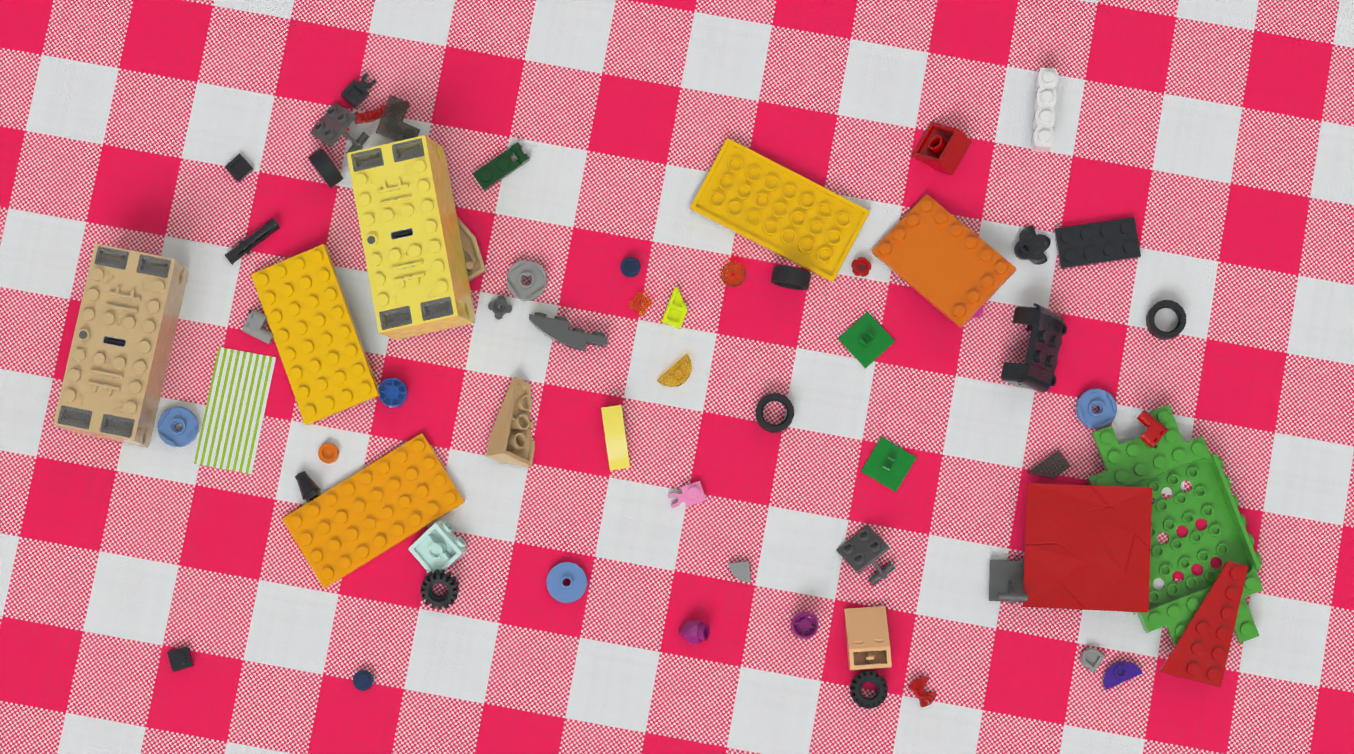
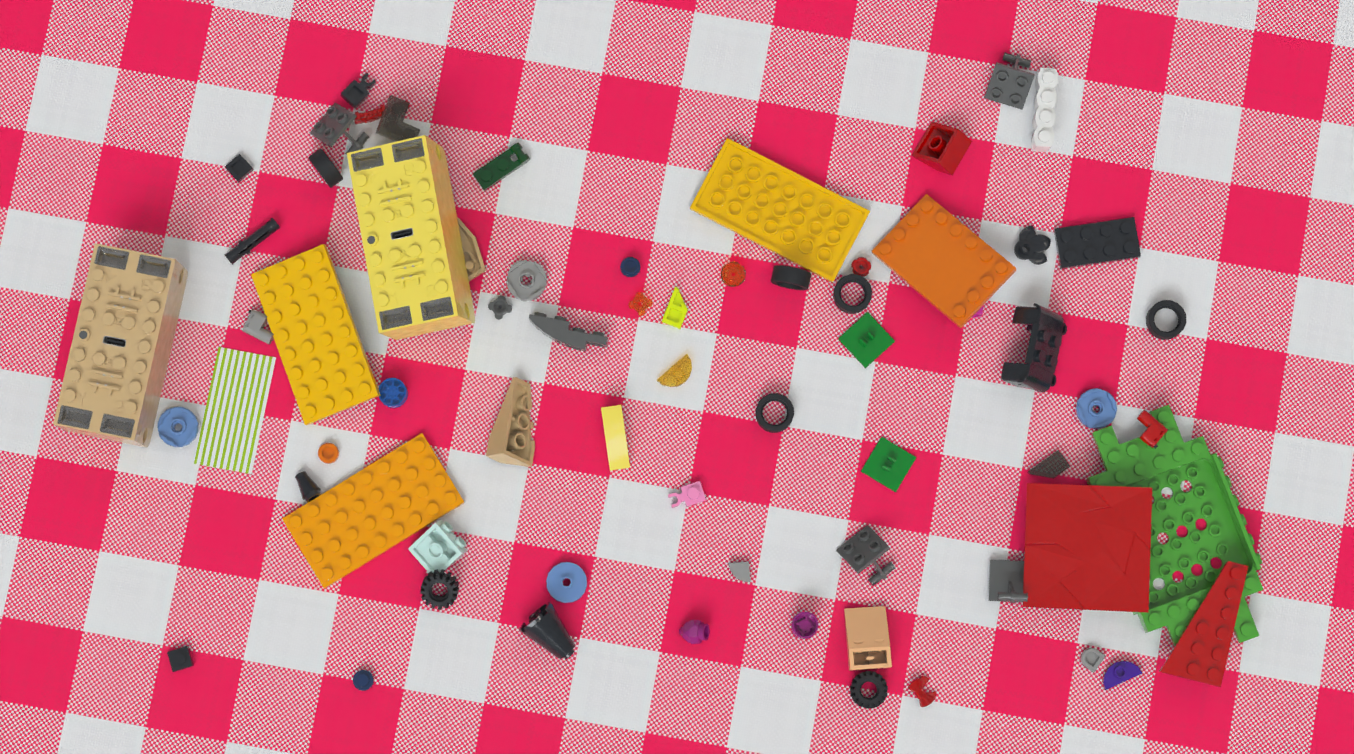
none -> black cone [519,602,575,659]
none -> black tyre [833,274,872,314]
none -> dark grey plate [984,52,1035,110]

